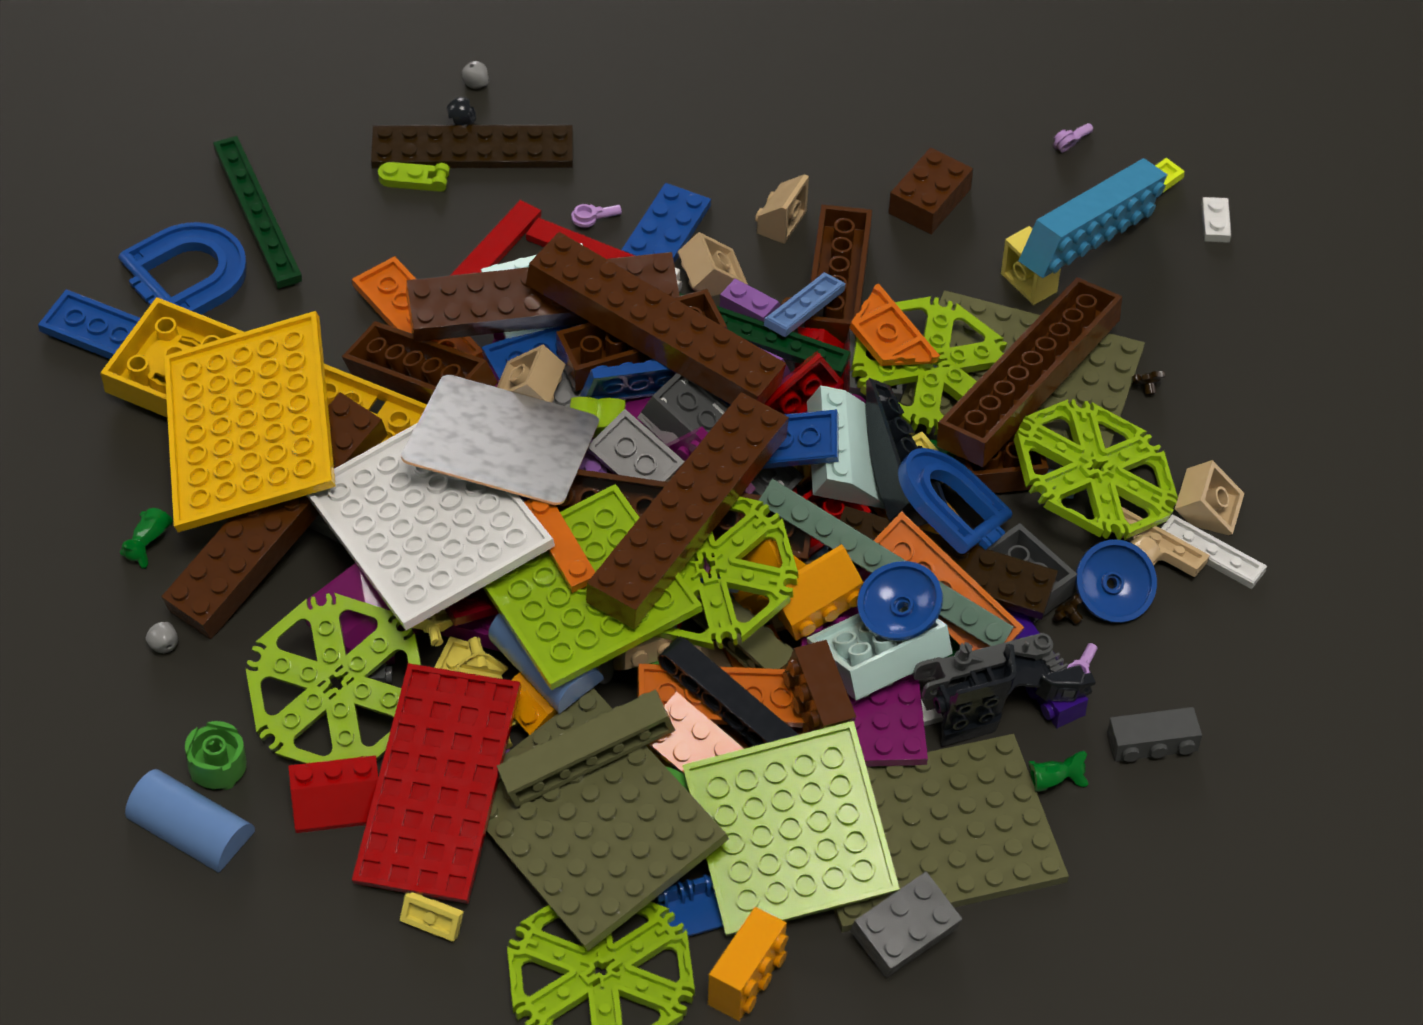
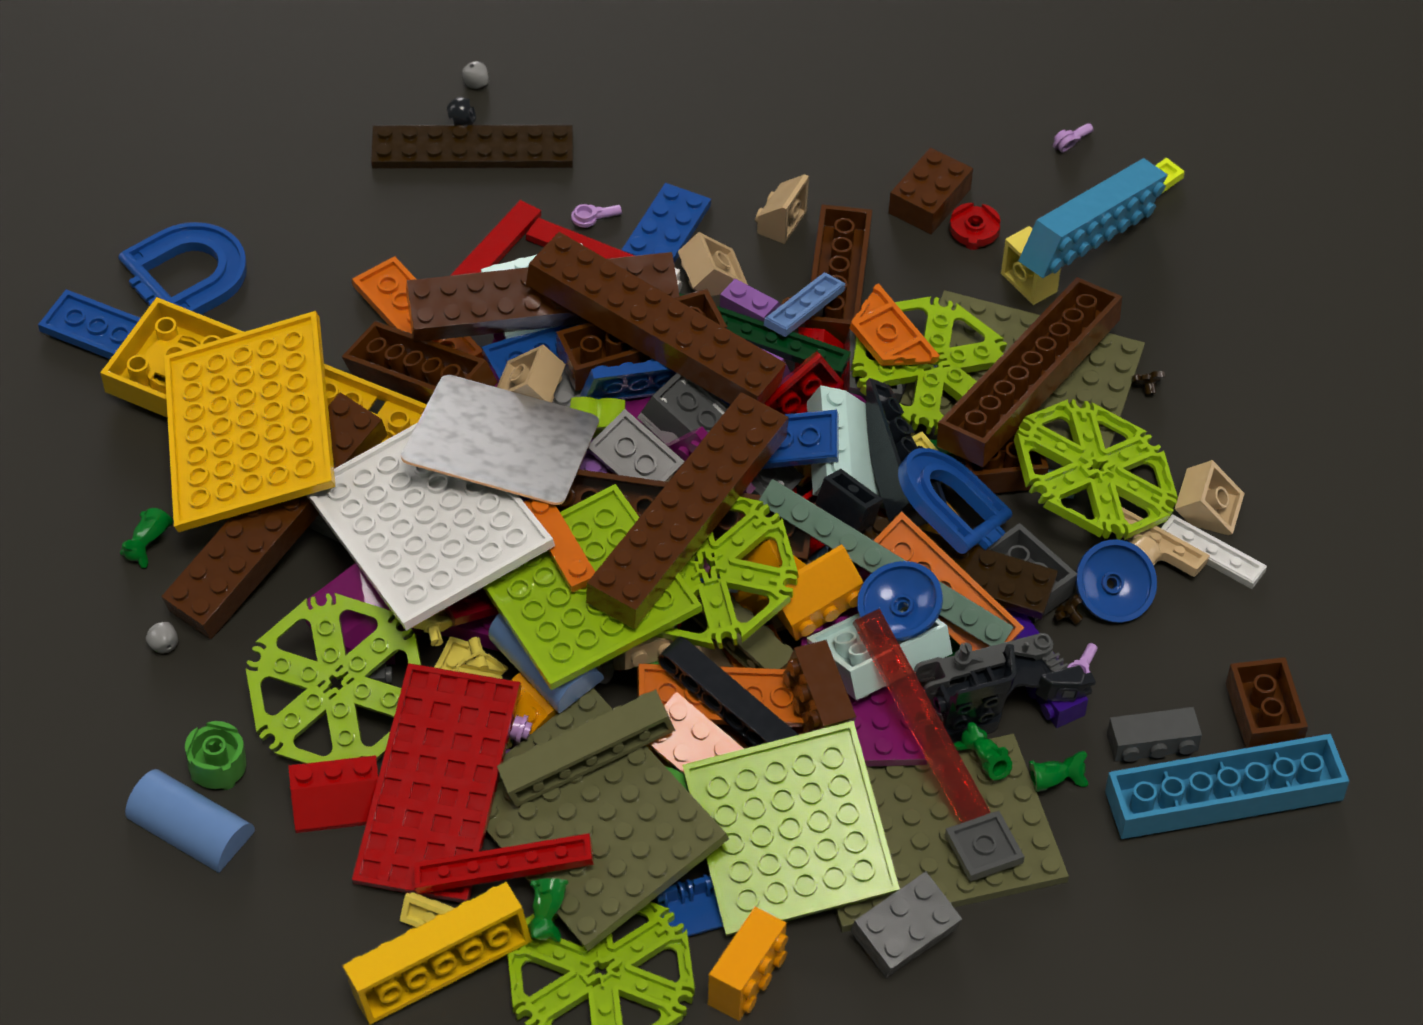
dark green plate [213,136,302,288] -> none
lime plate [378,162,450,192] -> none
white plate [1202,197,1231,242] -> none
none -> yellow brick [343,882,532,1025]
none -> red plate [413,833,594,894]
none -> lavender plate [510,715,533,748]
none -> green animal [527,878,569,942]
none -> black brick [815,469,883,532]
none -> clear red tile [853,608,991,823]
none -> dark grey plate [945,810,1024,882]
none -> red plate [949,203,1000,250]
none -> green animal [953,722,1012,780]
none -> dark azure brick [1105,734,1349,839]
none -> reddish brown brick [1226,657,1308,748]

